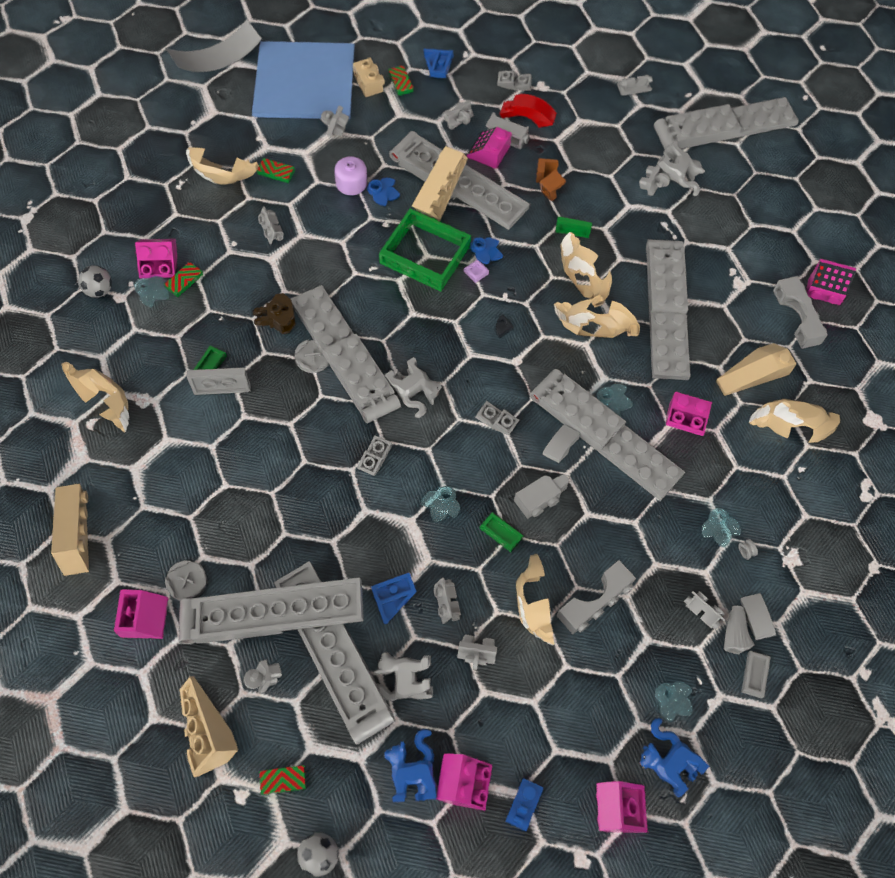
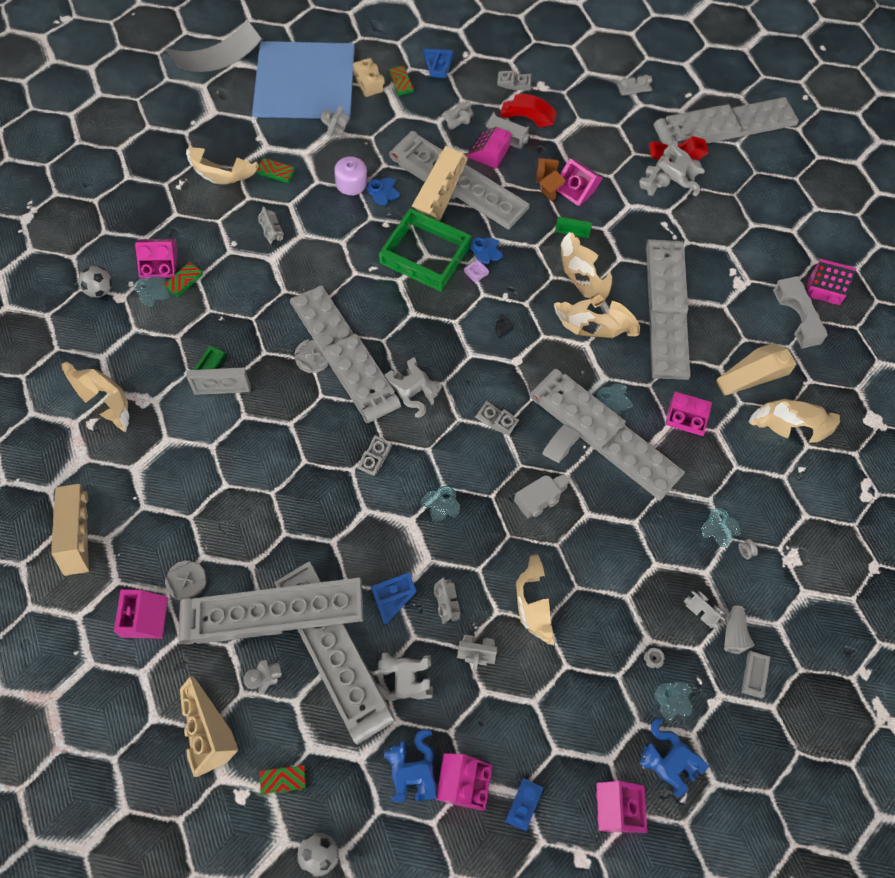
dark brown hinge [253,293,296,334] -> none
green tile [480,512,523,552] -> none
light grey arch [557,560,636,634] -> none
light grey slope [741,593,776,640] -> none
none -> dark pink slope [556,158,603,206]
none -> light grey plate [644,648,665,668]
none -> red arch [649,136,708,162]

